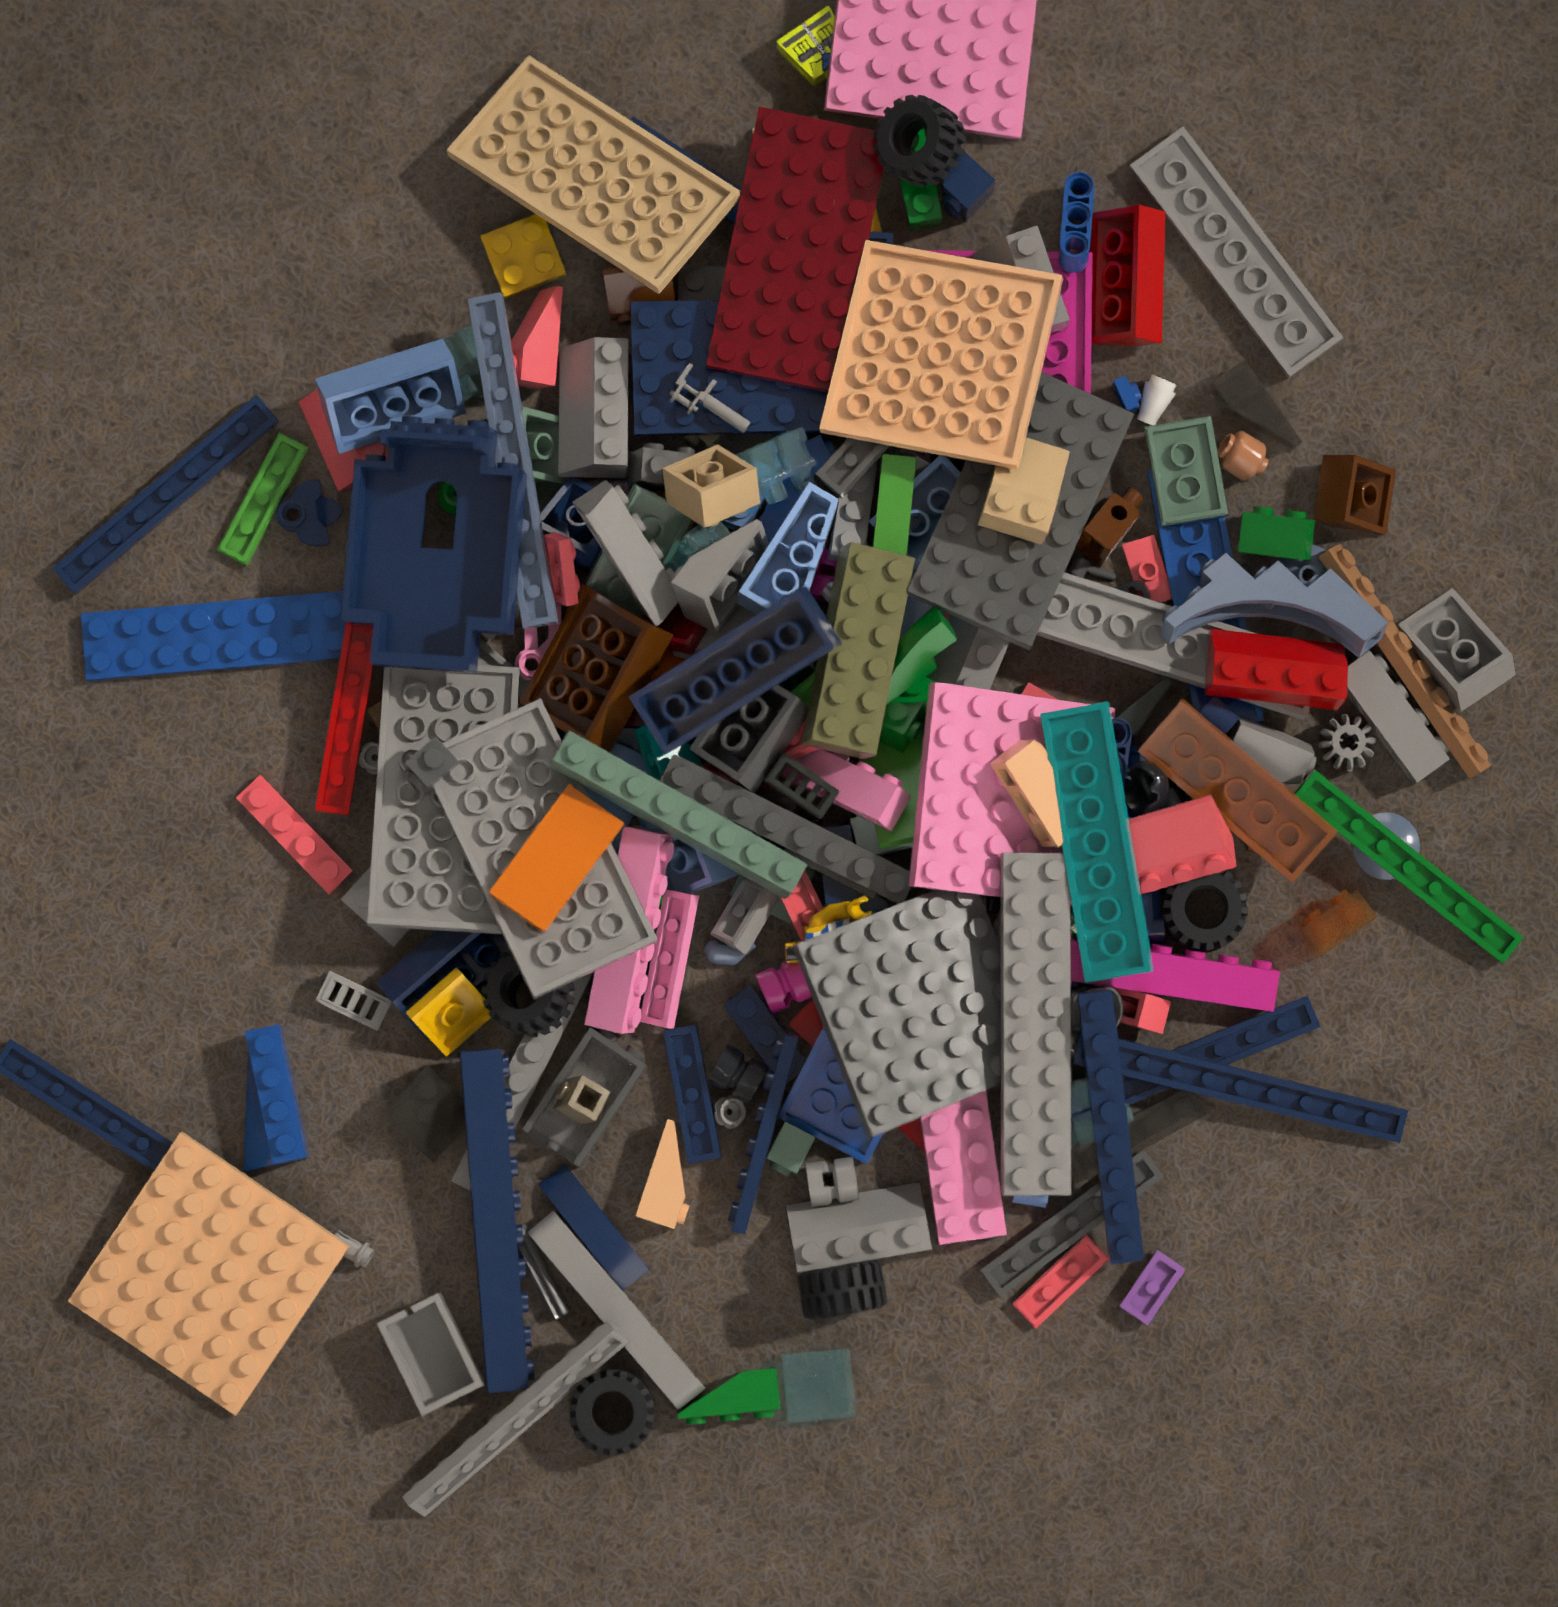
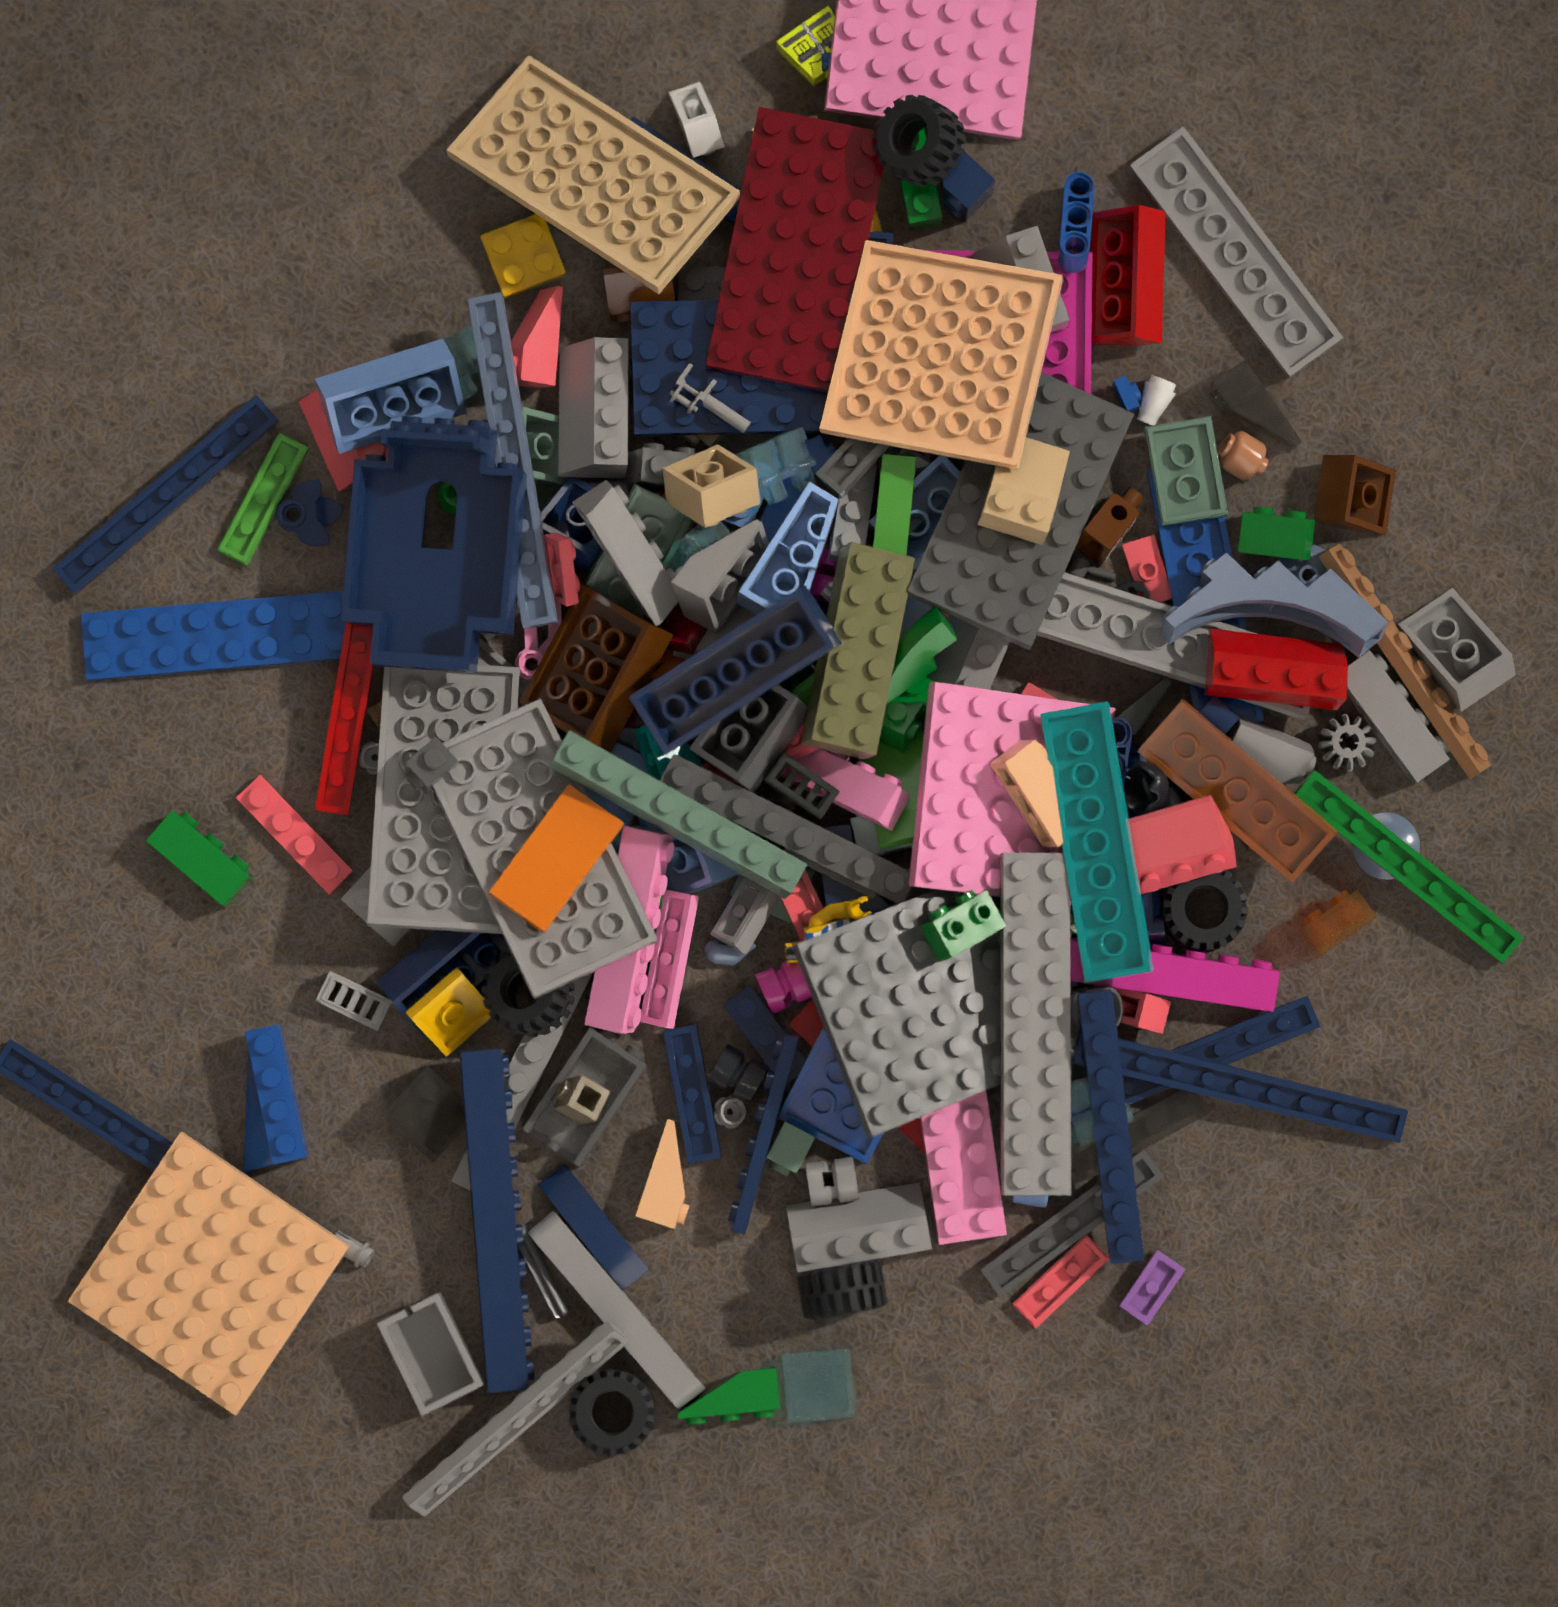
none -> green brick [146,810,253,908]
none -> white slope [669,82,724,158]
none -> brick [920,890,1006,962]

